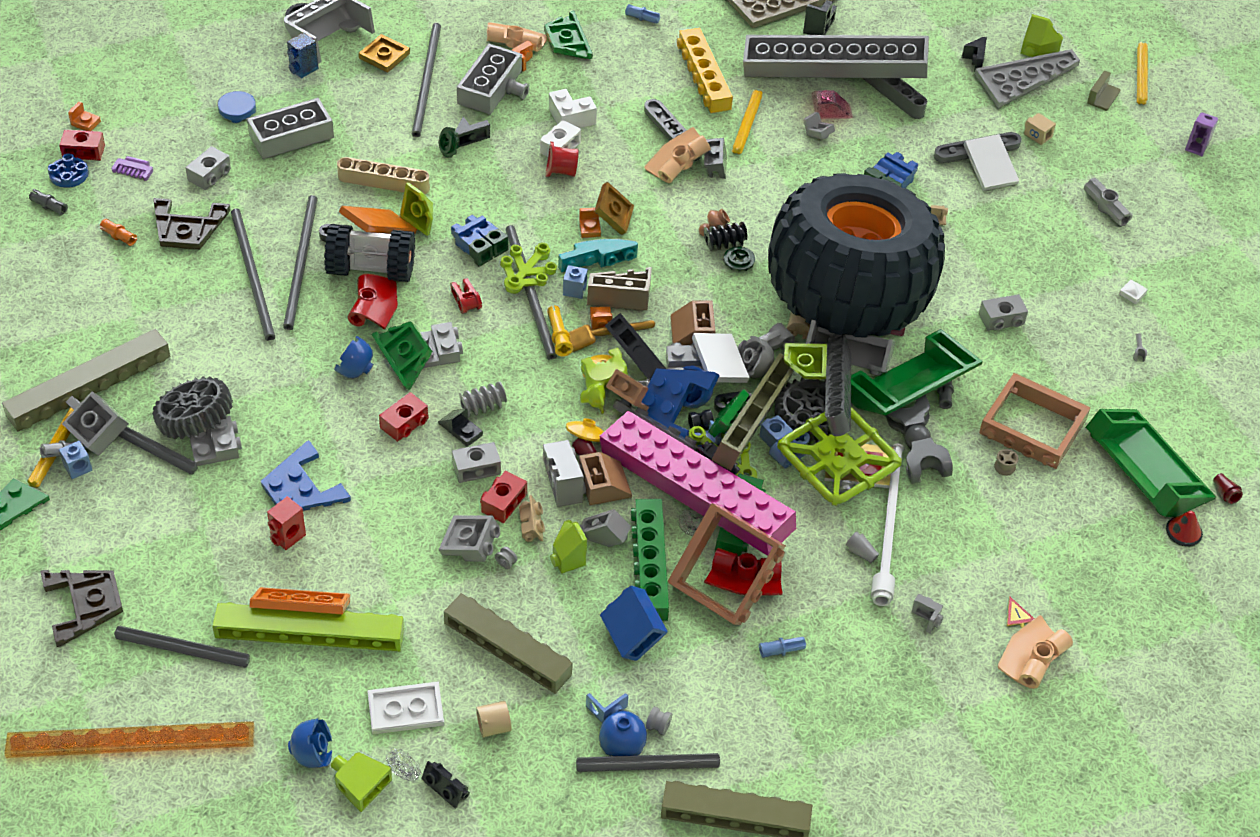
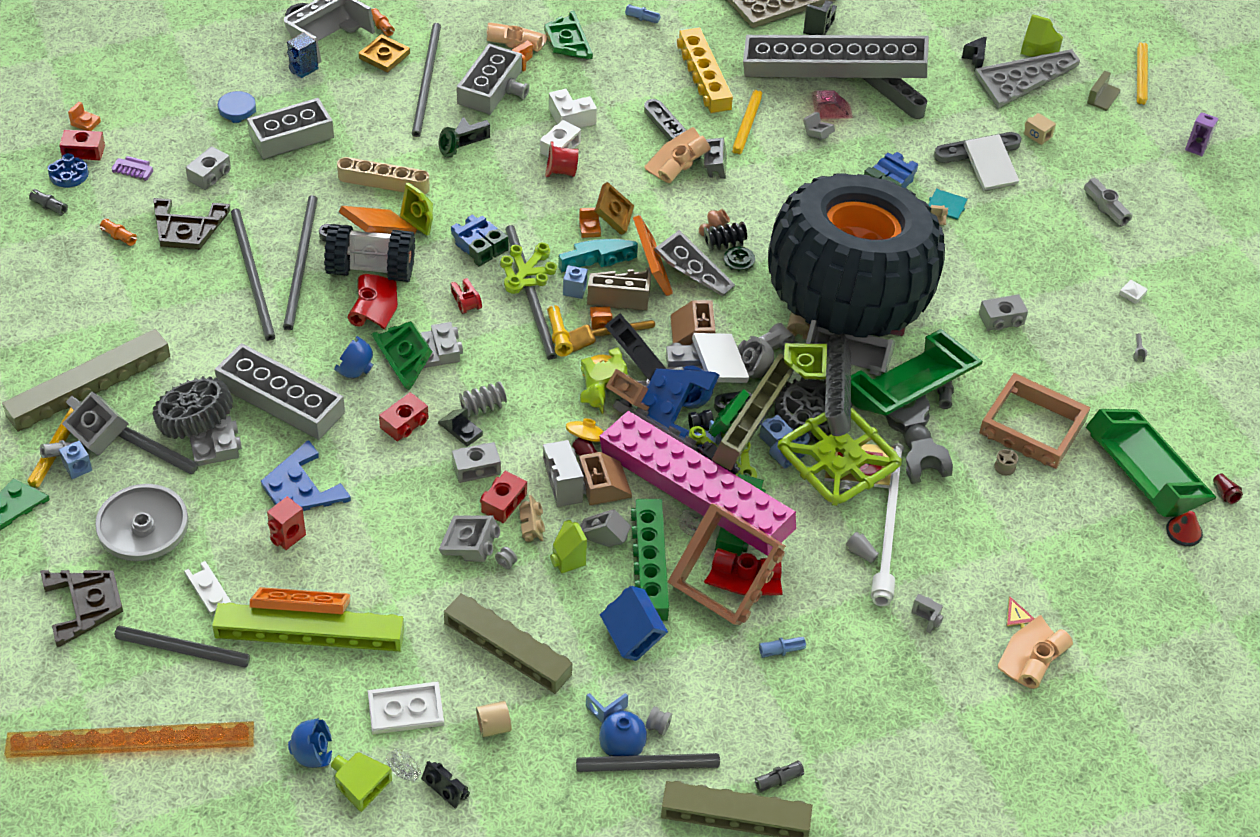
none -> light grey dish [95,484,189,561]
none -> white hinge [184,561,231,617]
none -> light grey brick [215,343,345,440]
none -> orange pin [371,8,395,36]
none -> orange tile [633,215,673,296]
none -> light grey wedge [654,230,735,296]
none -> dark grey pin [754,760,804,793]
none -> teal piece [928,188,968,220]

